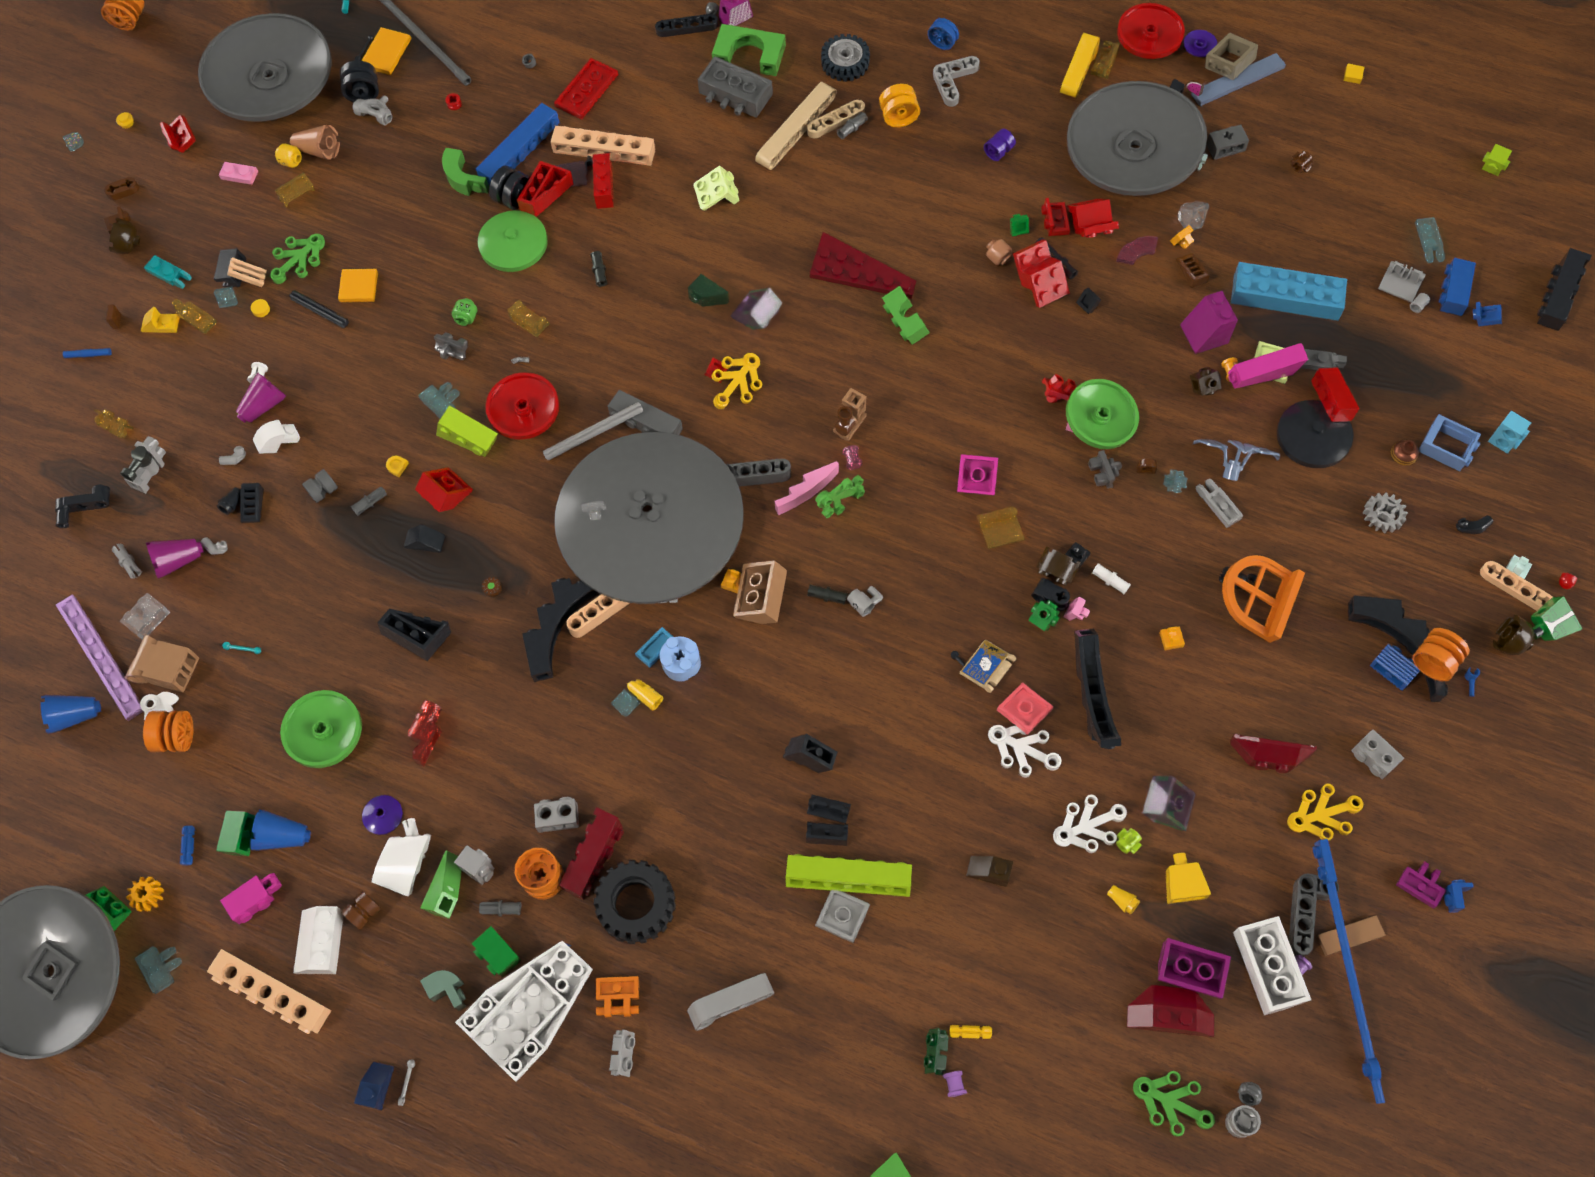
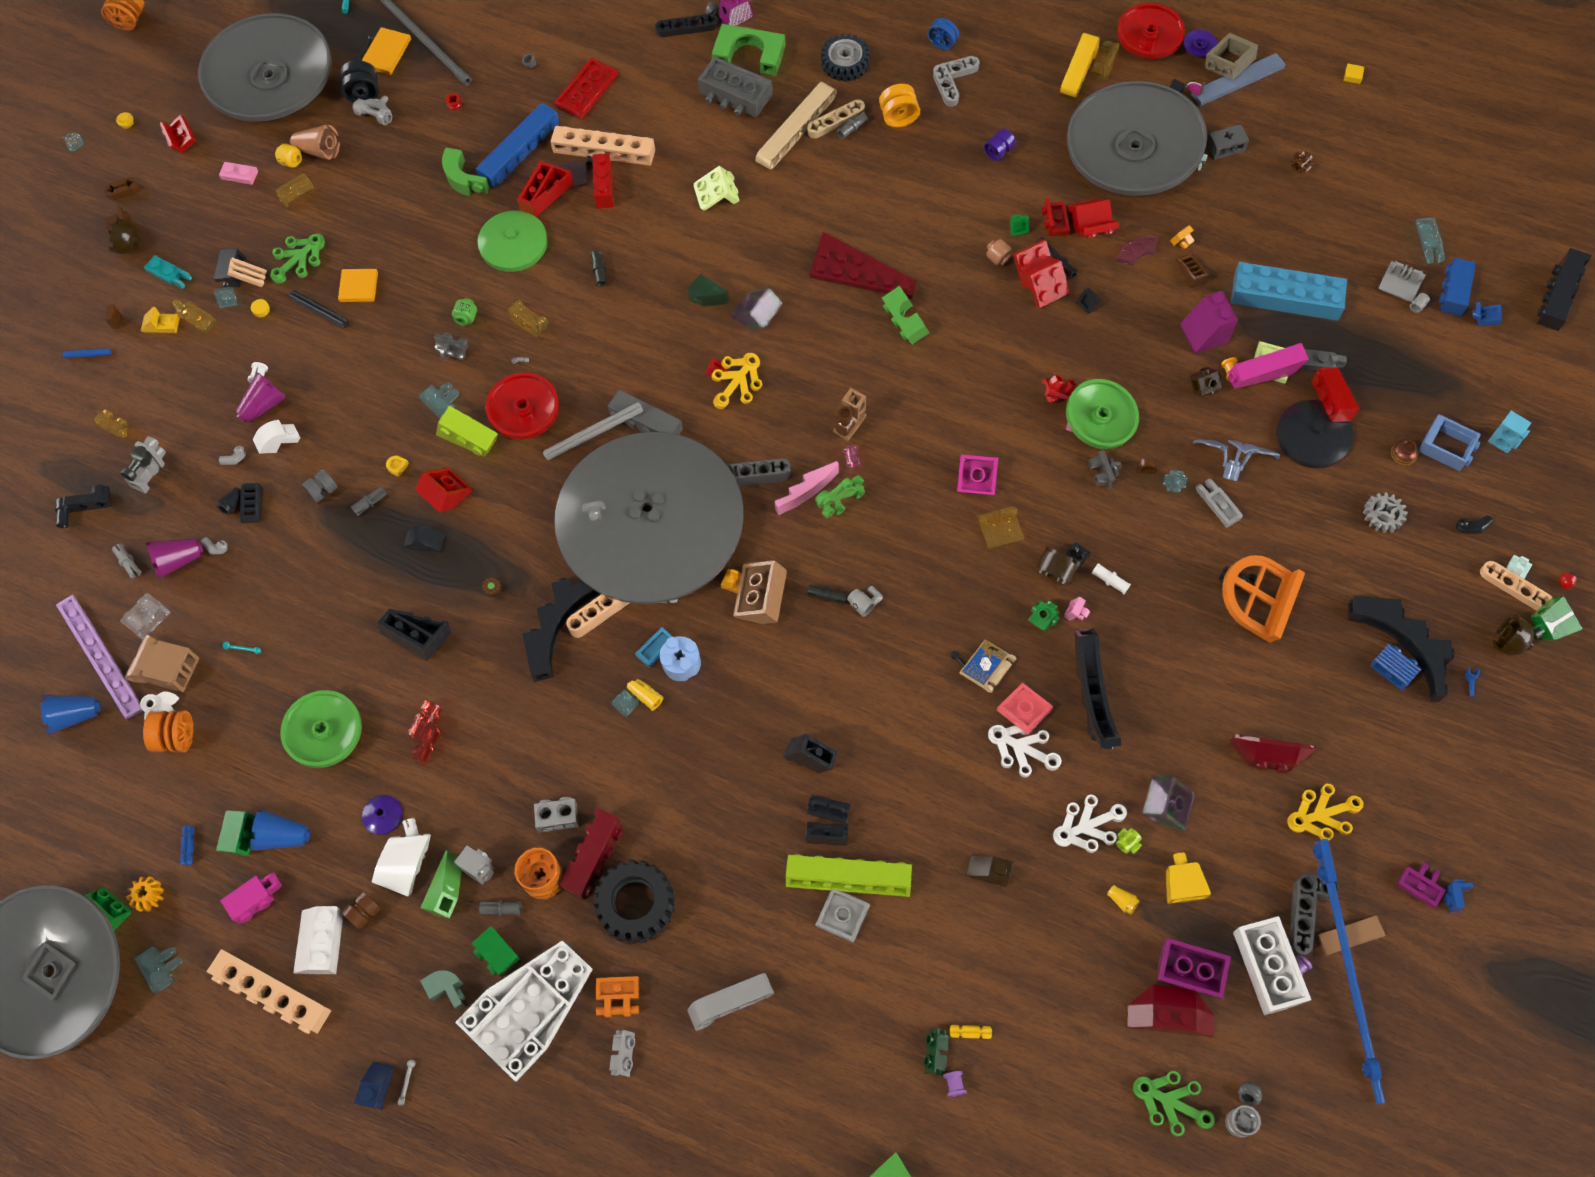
black wheel [489,165,530,210] -> none
black piece [1031,578,1070,611] -> none
light orange tile [1159,626,1185,650] -> none
clear slope [1177,201,1209,230] -> none
light grey brick [1351,729,1404,779] -> none
orange wheel [1412,628,1470,682] -> none
lime brick [1482,144,1512,176] -> none

